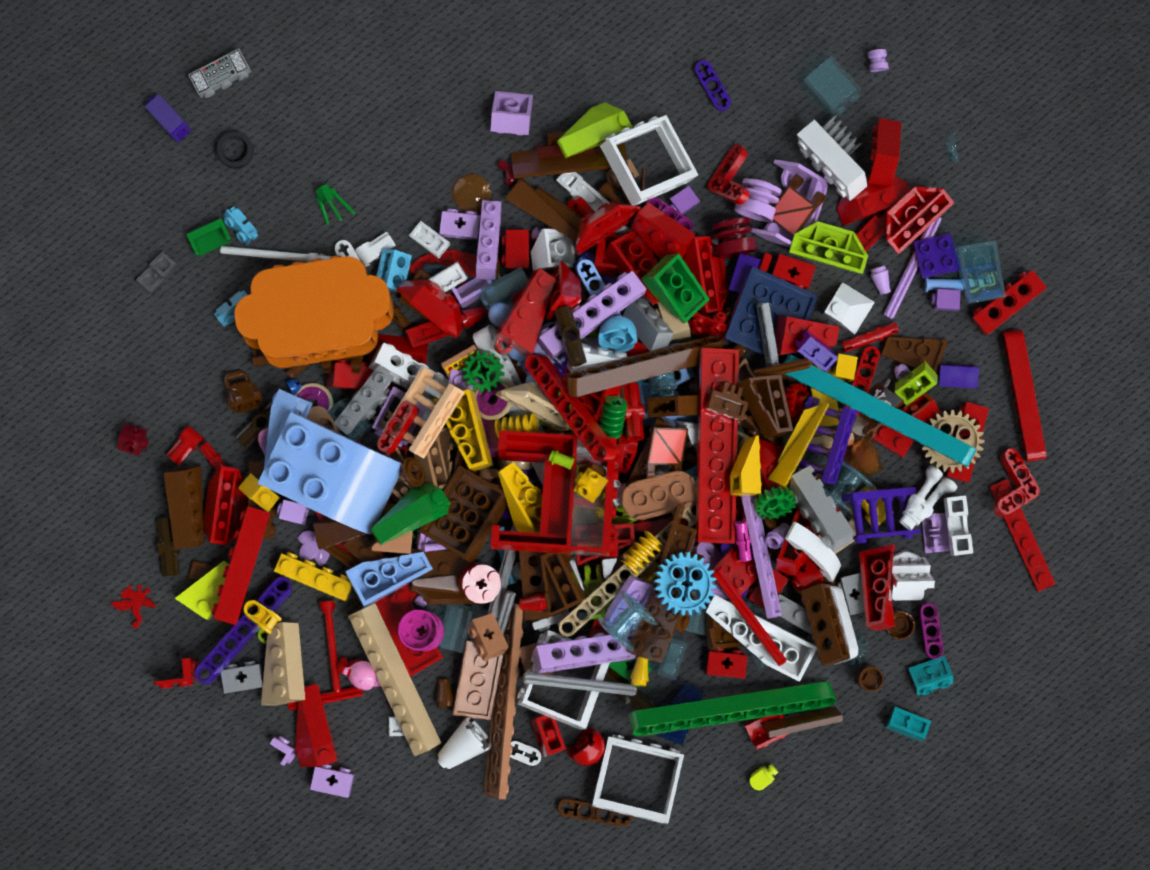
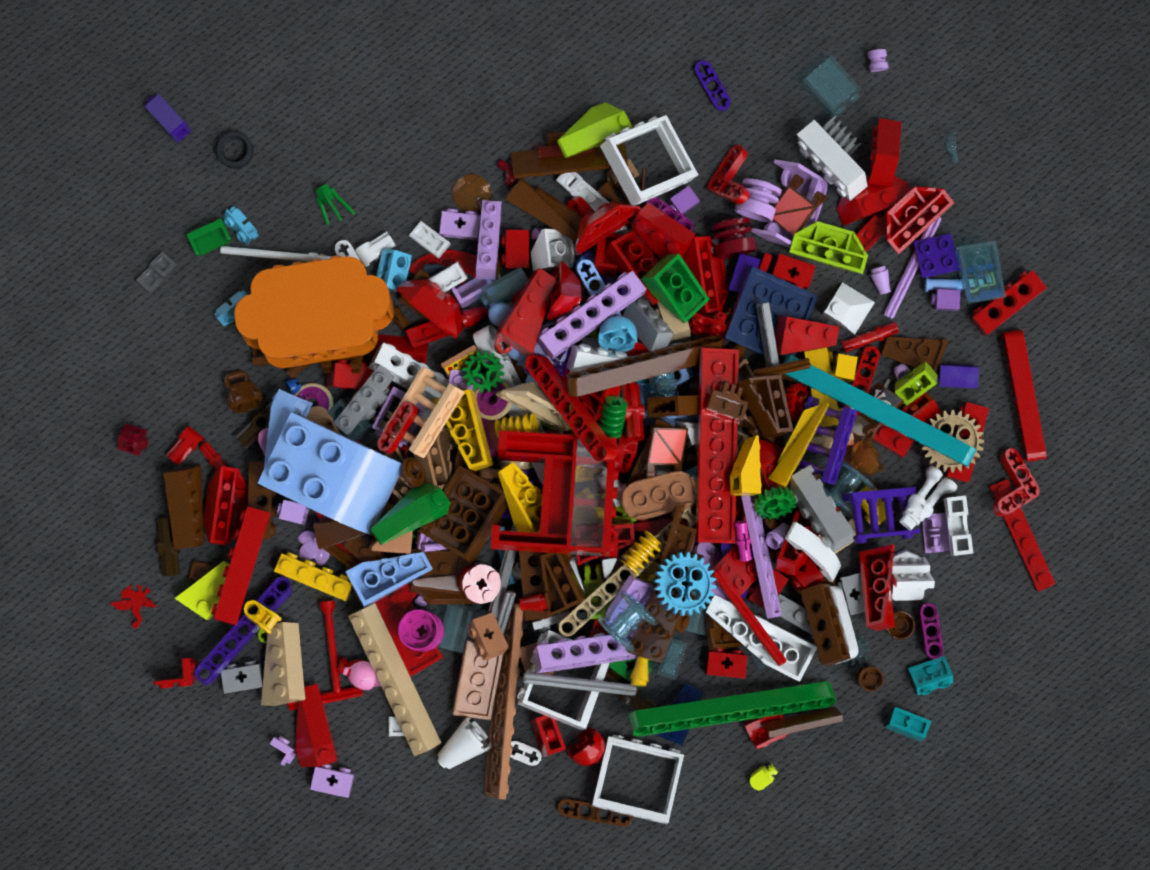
brick [188,49,251,98] -> none
yellow slope [238,473,280,512] -> none
reddish brown cone [436,679,454,708] -> none
lavender slope [491,91,533,135] -> none
lime pin [549,450,575,470] -> none
dark brown piece [554,306,587,367] -> none
yellow brick [573,468,608,503] -> none
reddish brown tile [578,463,606,477] -> none
dark purple hinge [796,329,838,372] -> none

